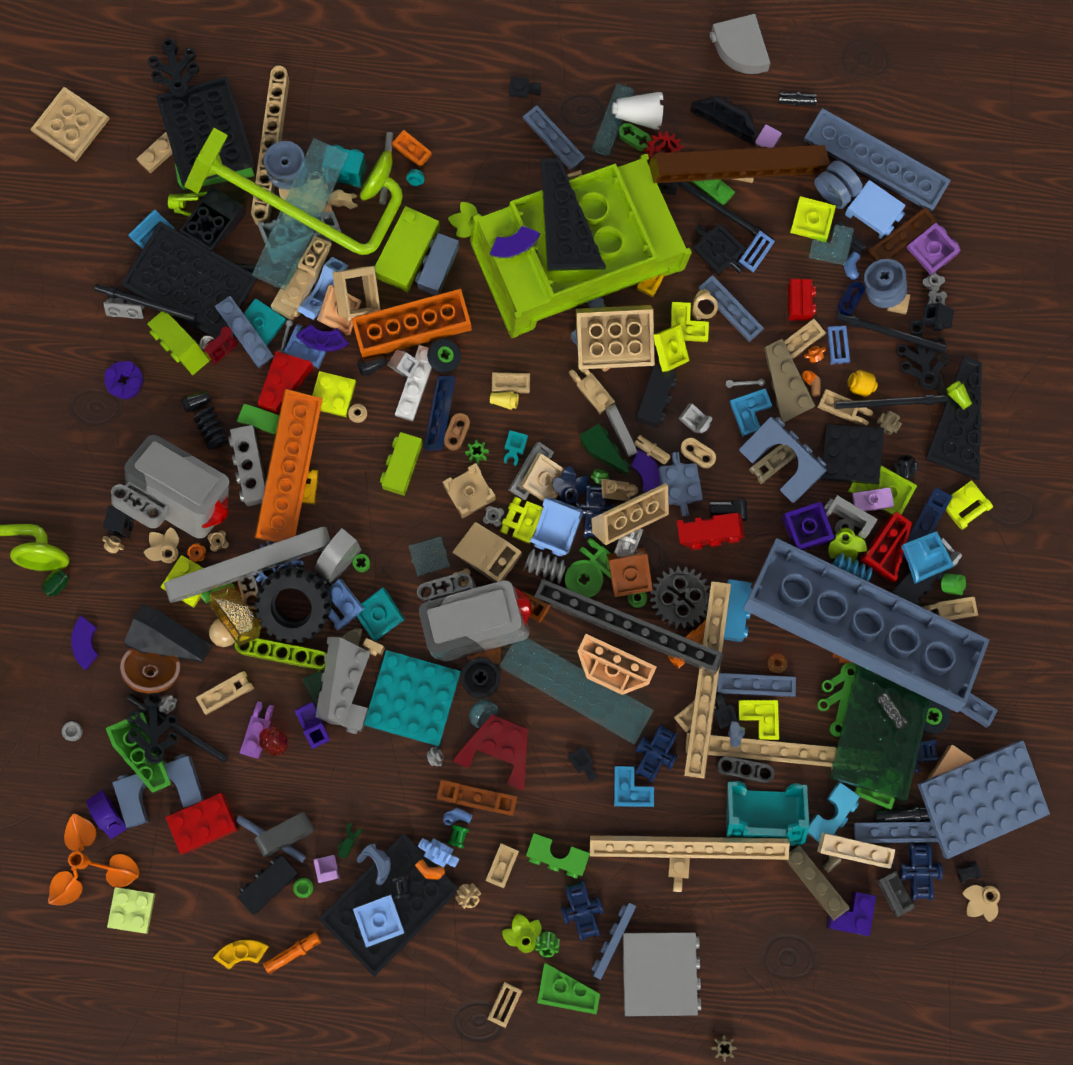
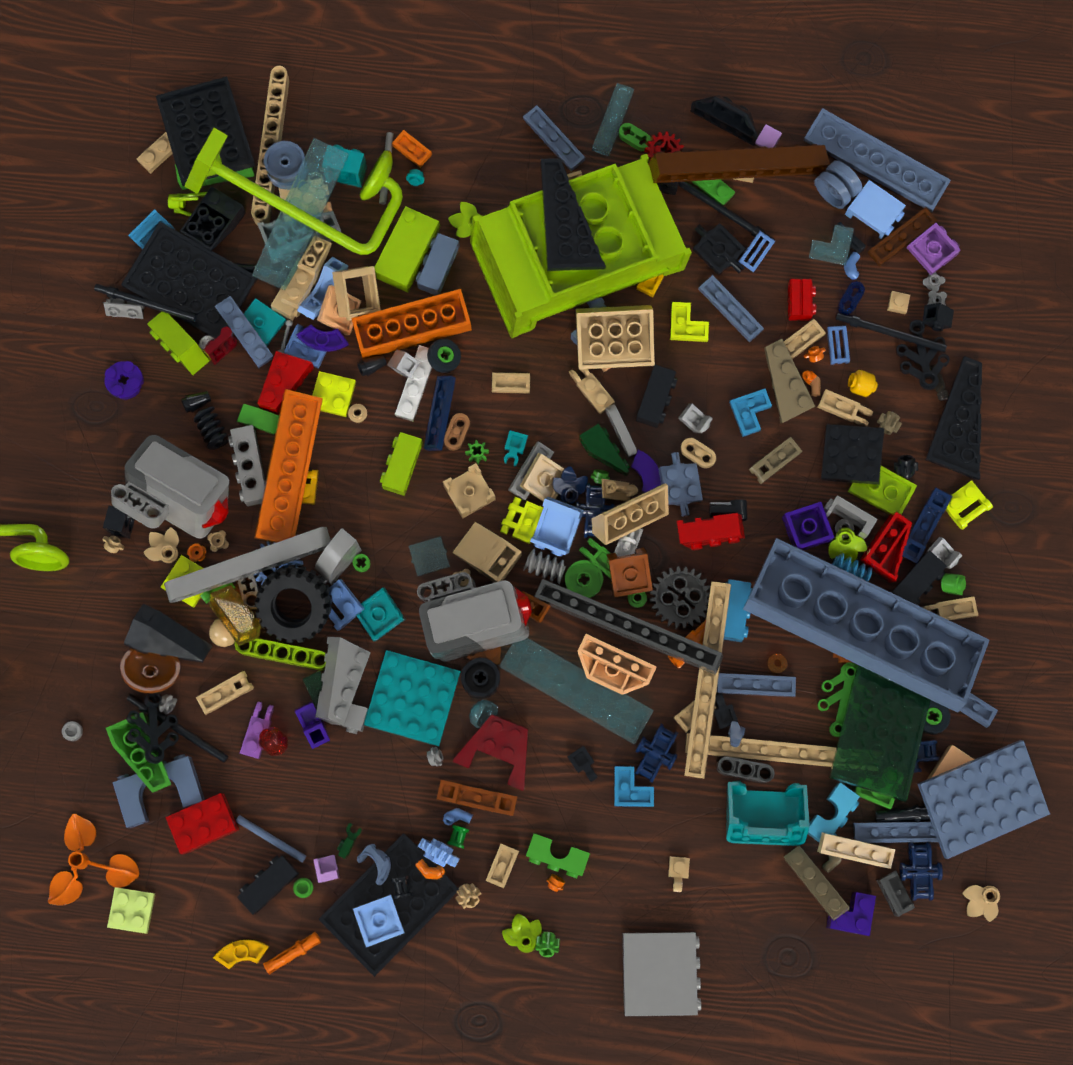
tan plate [31,87,109,162] -> none
dark green brick [41,569,70,597] -> none
dark purple tile [71,616,99,670] -> none
dark purple brick [86,790,128,839] -> none
black plant [148,38,199,97] -> none
dark grey beam [254,812,315,857] -> none
tan plate [325,190,358,209] -> none
dark tan tile [342,629,363,646] -> none
tan plate [363,638,385,656] -> none
light grey plate [483,506,504,527] -> none
tan tile [488,982,523,1028] -> none
dark purple tile [490,226,541,258] -> none
light yellow cone [490,391,519,410] -> none
black plate [509,77,542,99] -> none
bright green wing [537,962,600,1014] -> none
dark blue axle [560,880,604,941] -> none
tan plate [590,836,790,860] -> none
sand blue plate [592,903,636,980] -> none
white cone [612,92,663,130] -> none
tan axle [634,435,670,464] -> none
neon yellow plate [653,325,689,372] -> none
tan piece [691,289,718,320] -> none
light grey brick [710,14,770,74] -> none
dark tan gear [711,1035,737,1062] -> none
light grey hinge [726,379,765,388] -> none
neon yellow plate [738,700,779,740] -> none
sand blue arch [739,417,828,503] -> none
black pin [778,91,817,106] -> none
neon yellow plate [790,196,836,242] -> none
black bar [834,394,948,409] -> none
lavender plate [852,488,894,511] -> none
sand blue wheel [864,259,907,308] -> none
clear smoke axle [877,693,908,729] -> none
dark azure plate [901,531,954,584] -> none
lime cone [946,380,972,409] -> none
black bush [955,861,981,884] -> none
none -> orange plate [546,874,565,892]

